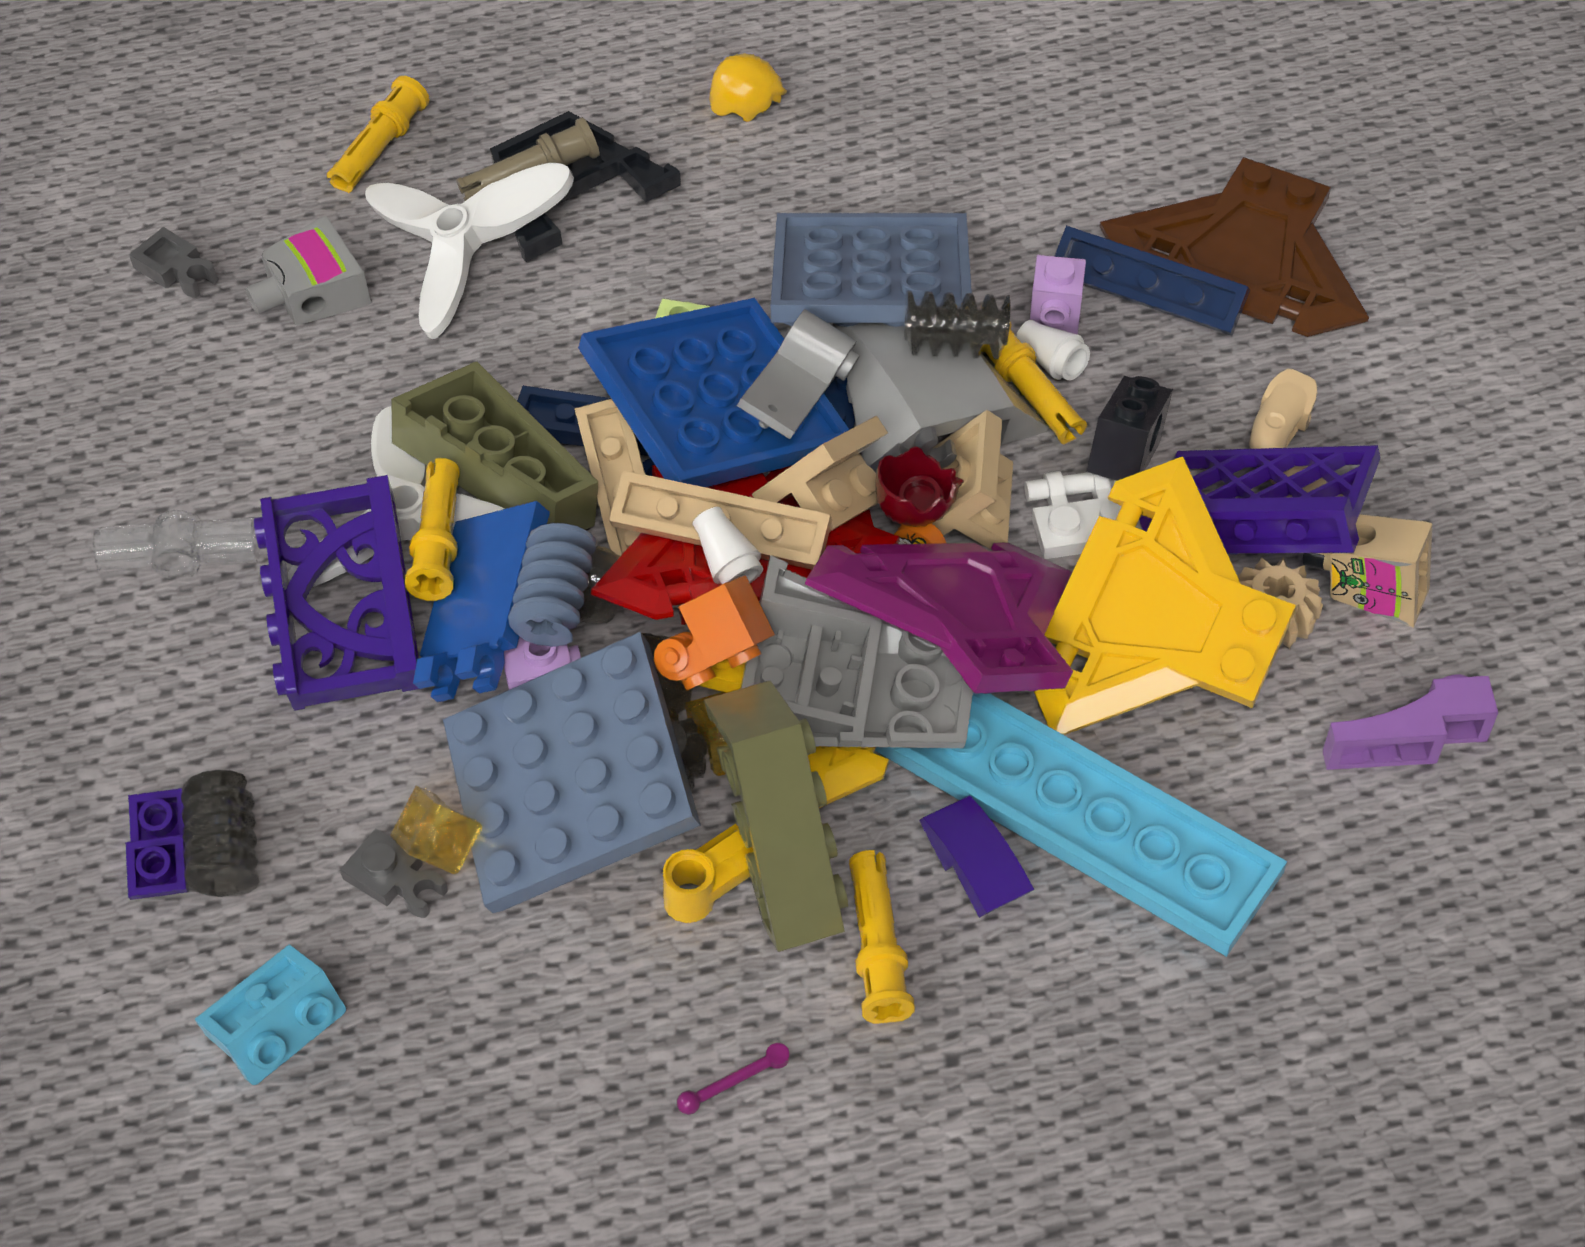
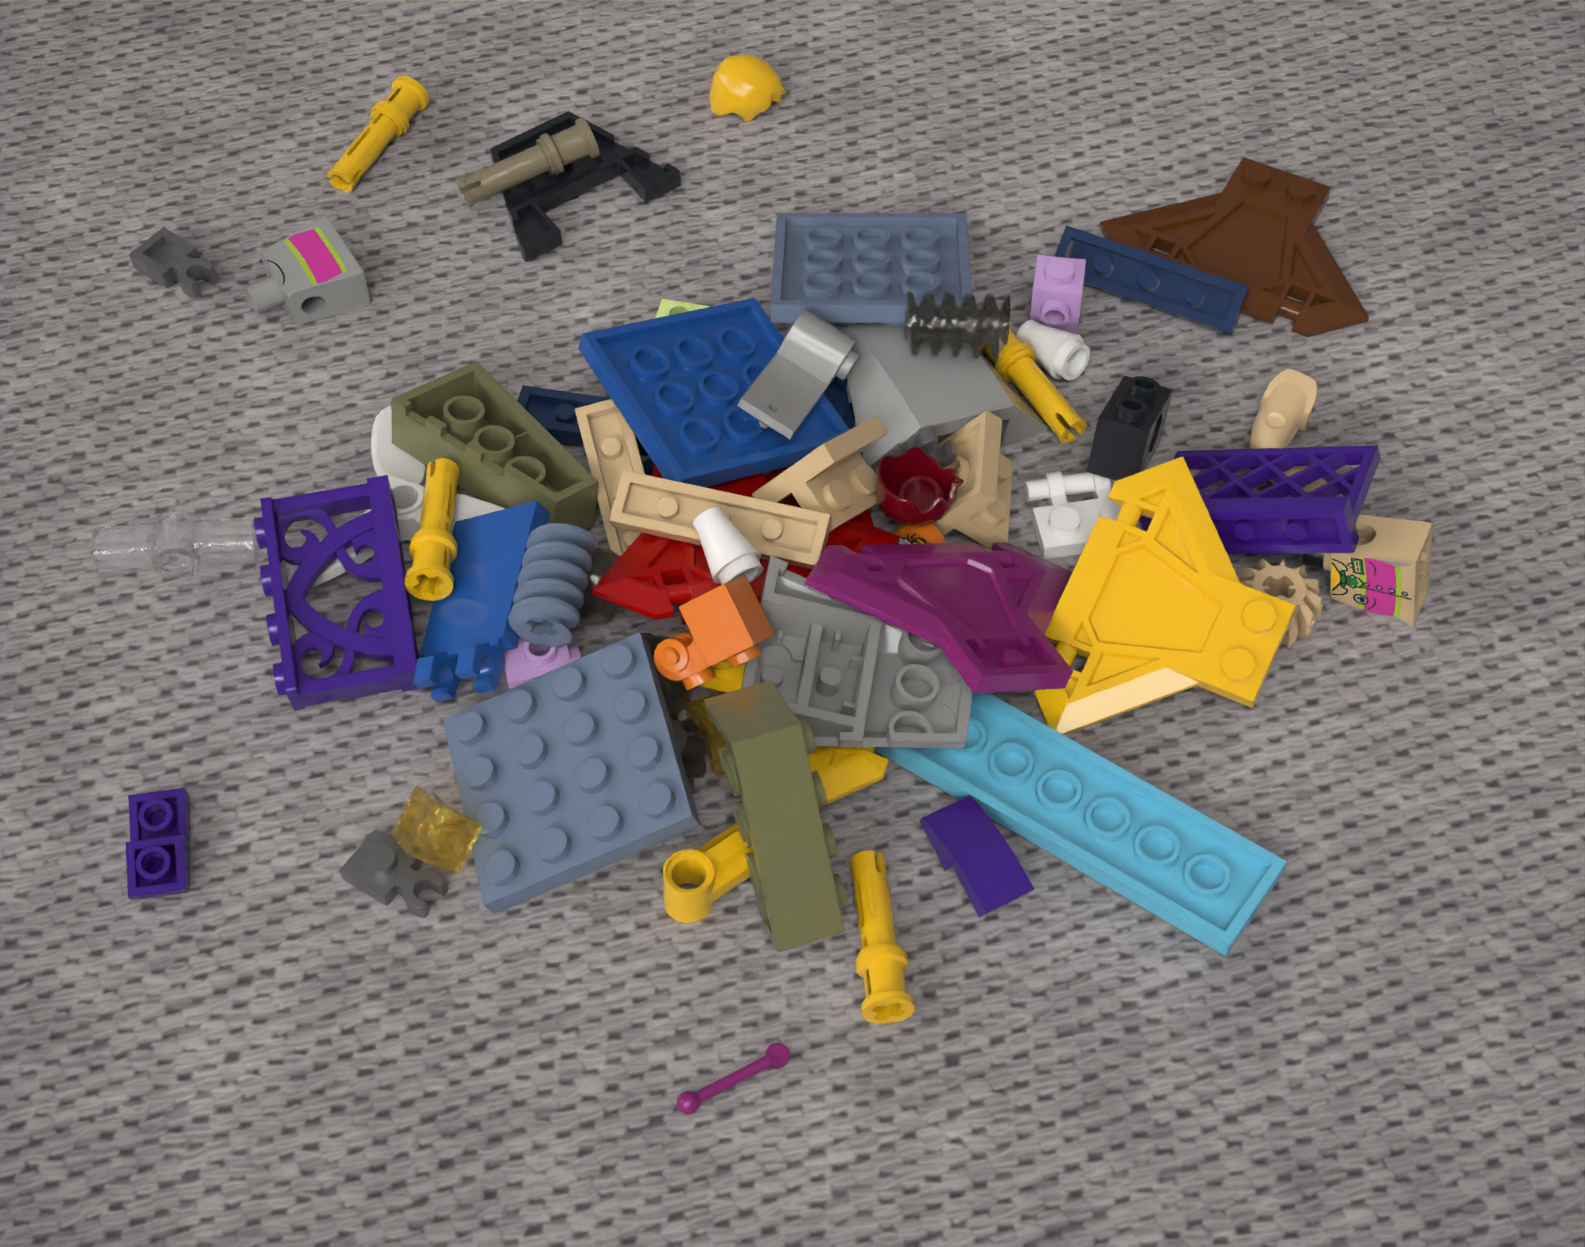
clear smoke piece [181,770,260,897] -> none
medium azure bracket [195,944,346,1085] -> none
white piece [365,163,574,339] -> none
medium lavender slope [1323,674,1498,770] -> none

